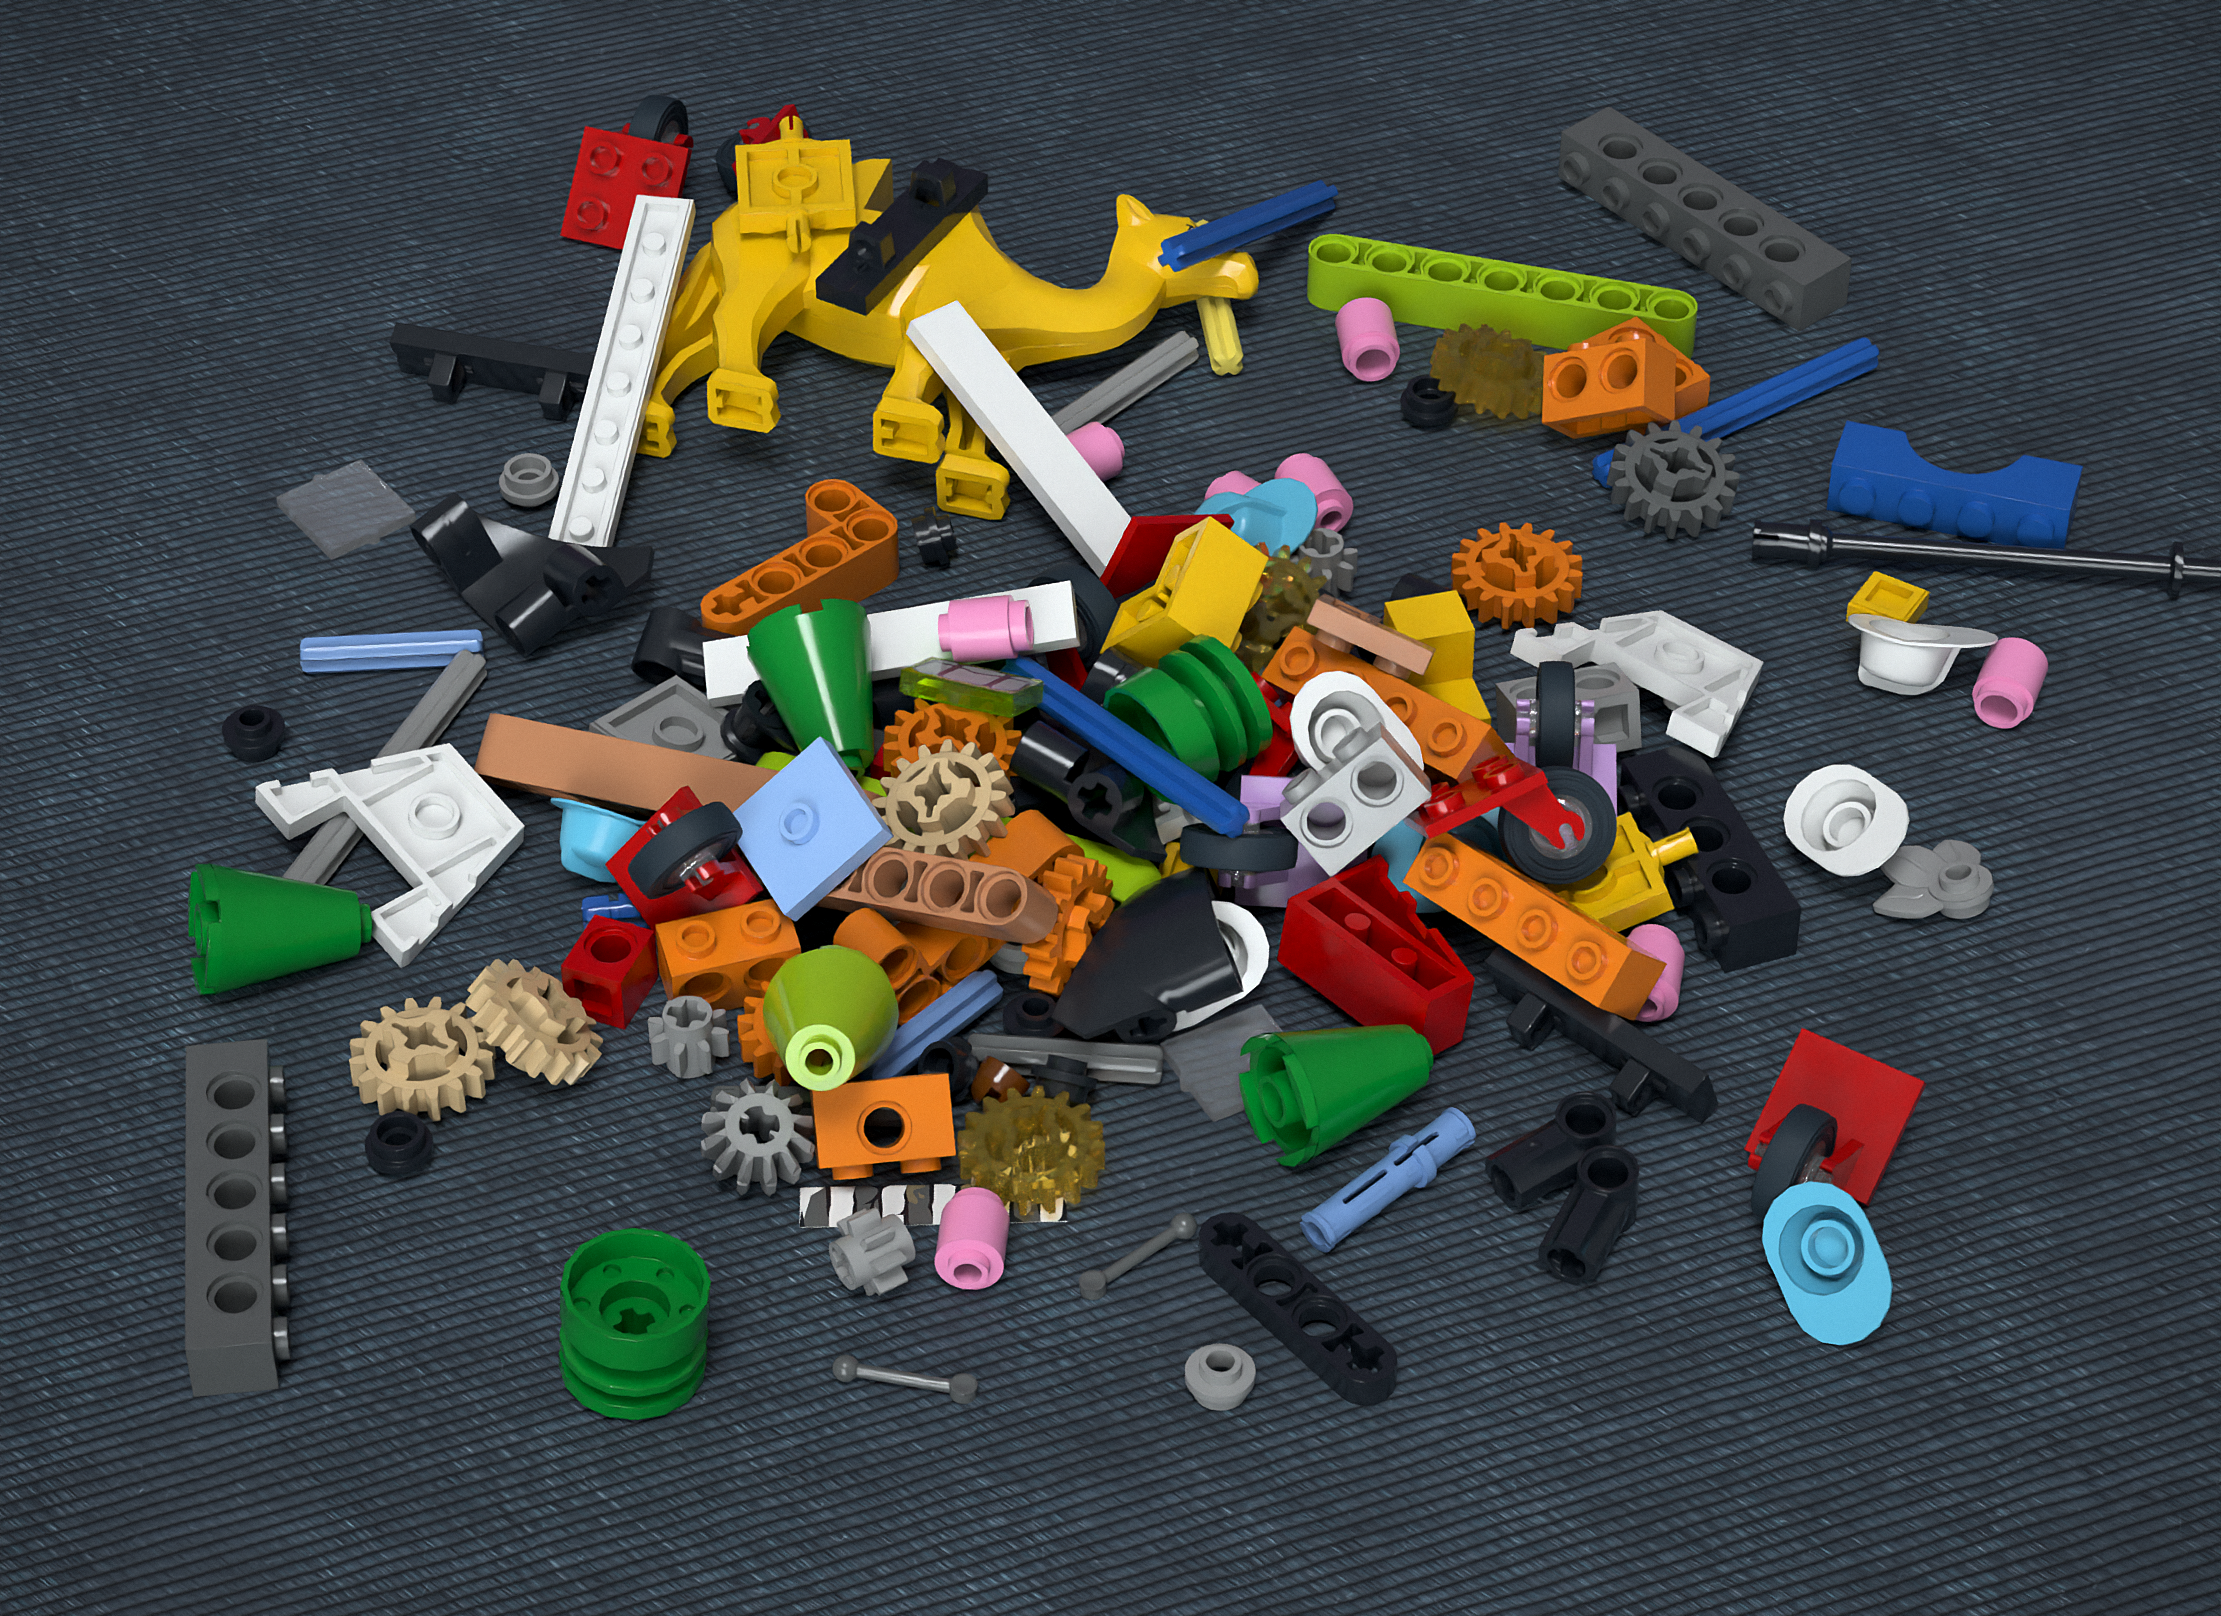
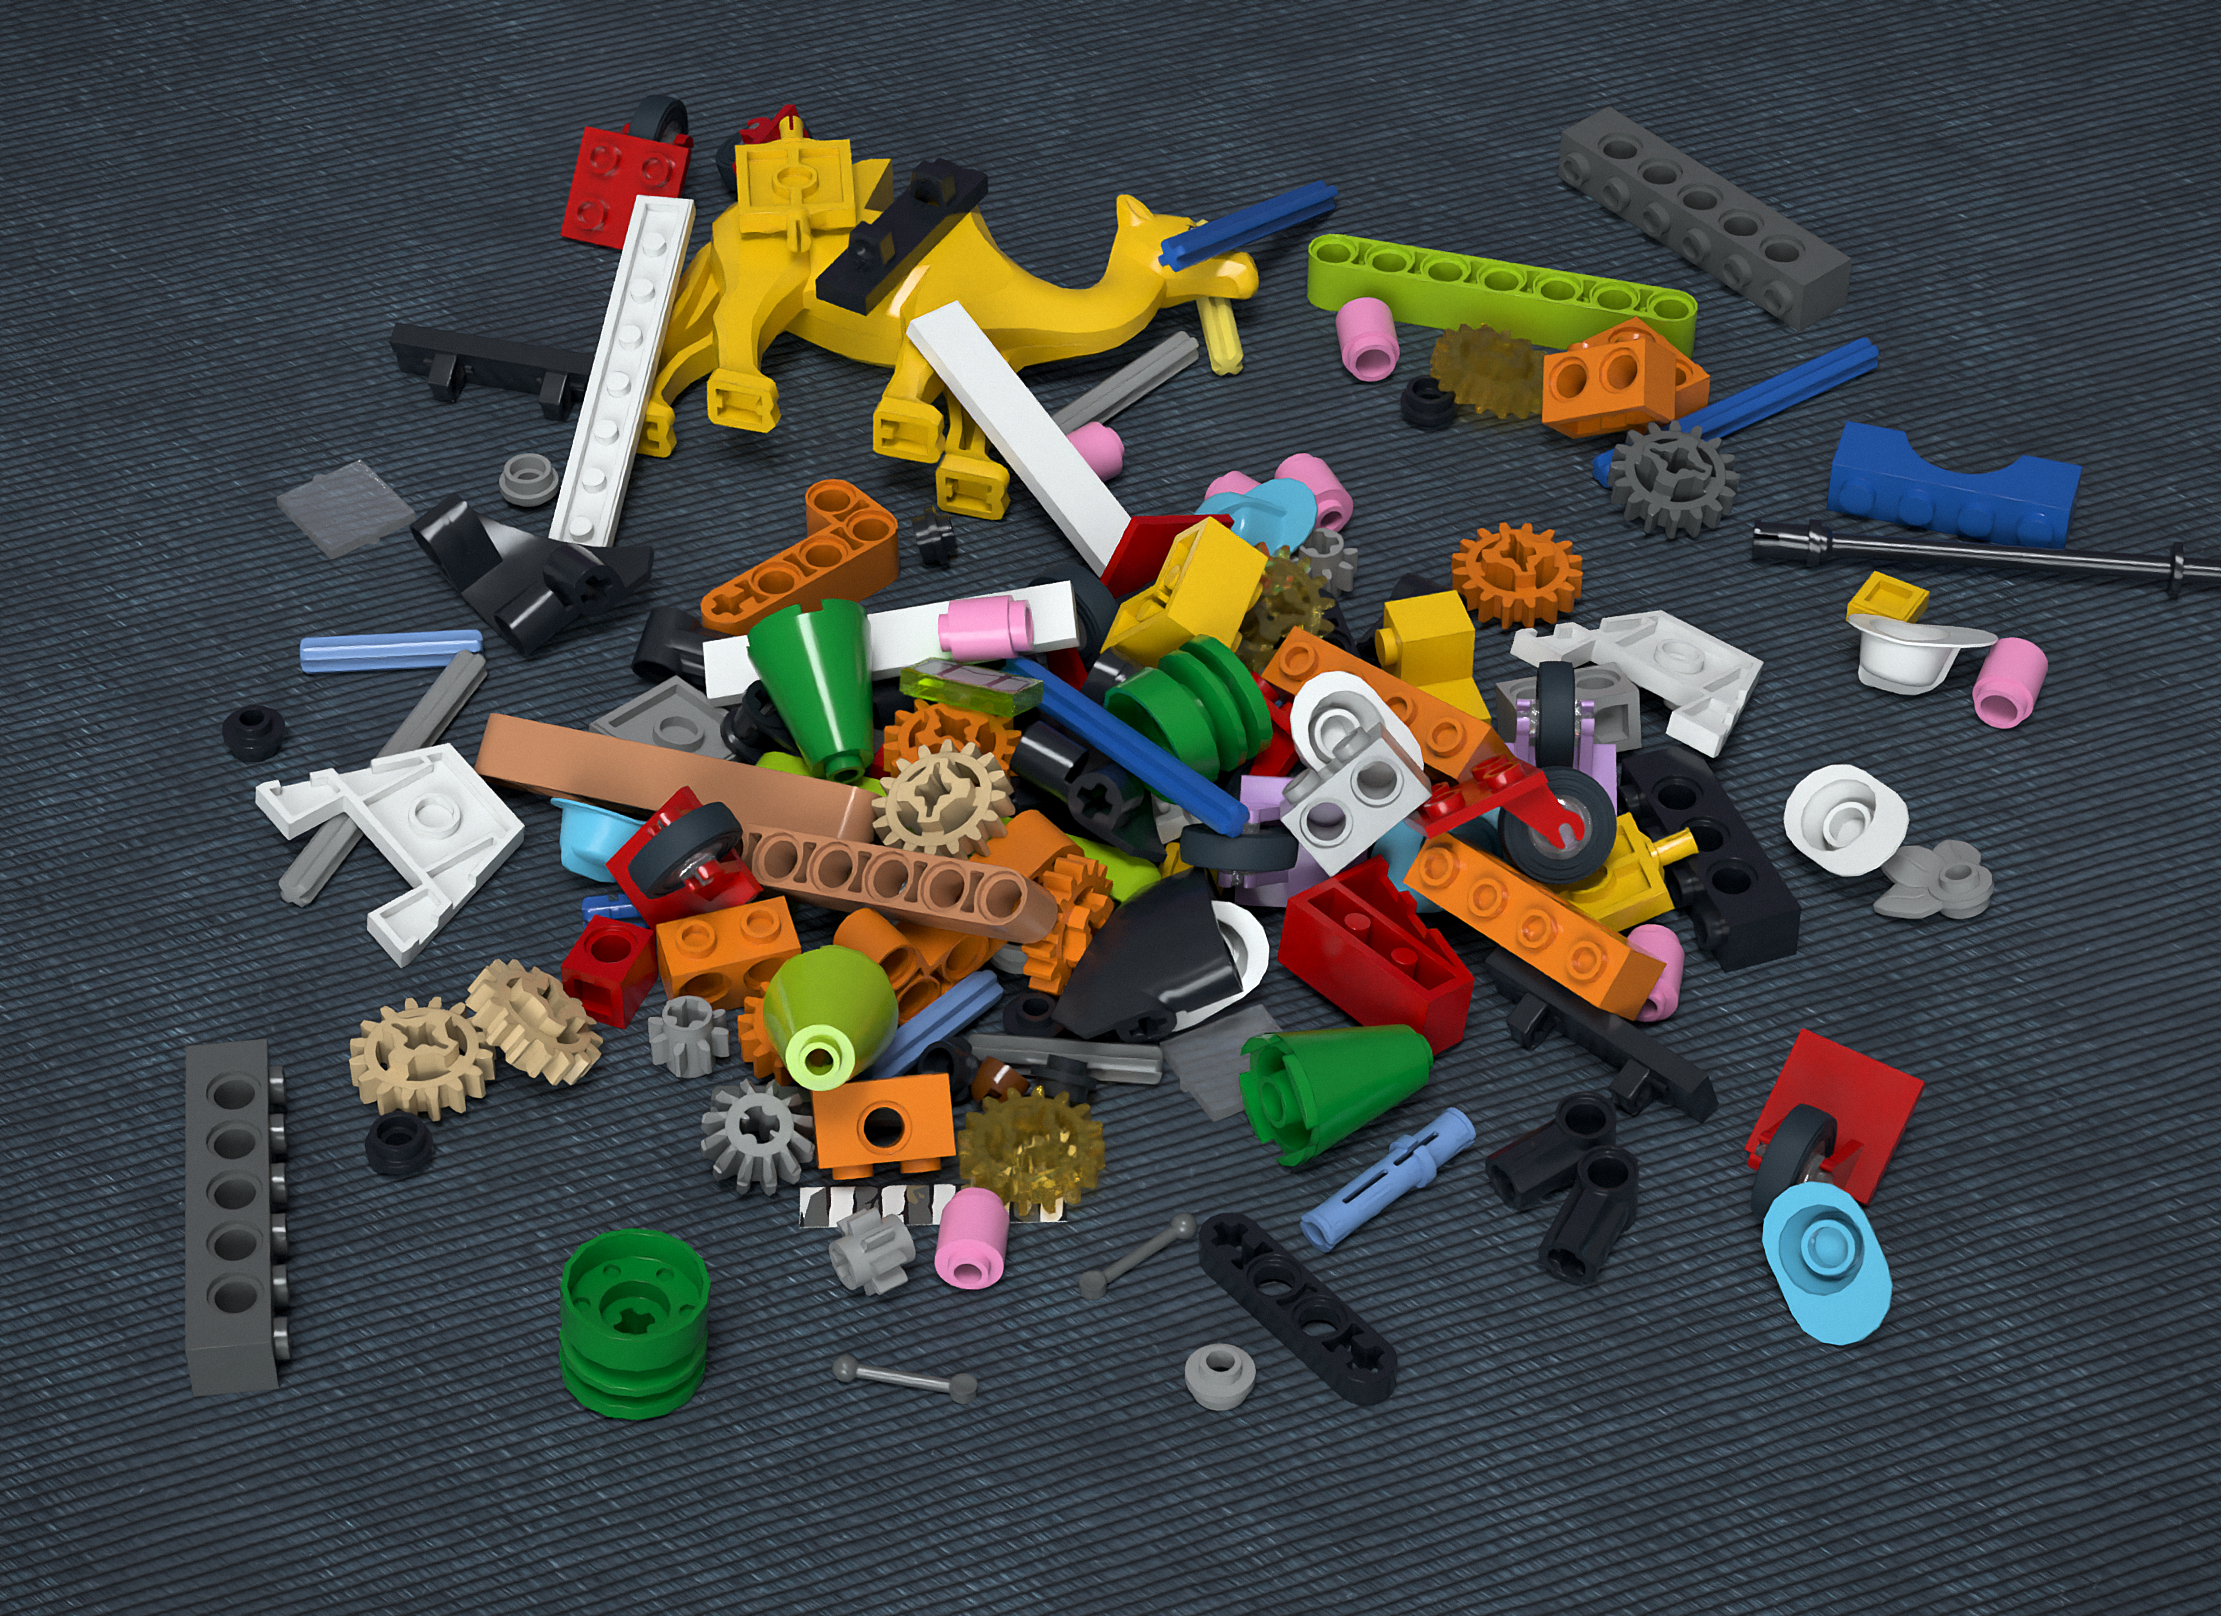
green cone [188,863,372,995] -> none
light blue plate [733,736,894,921] -> none
nougat plate [1306,594,1436,680] -> none

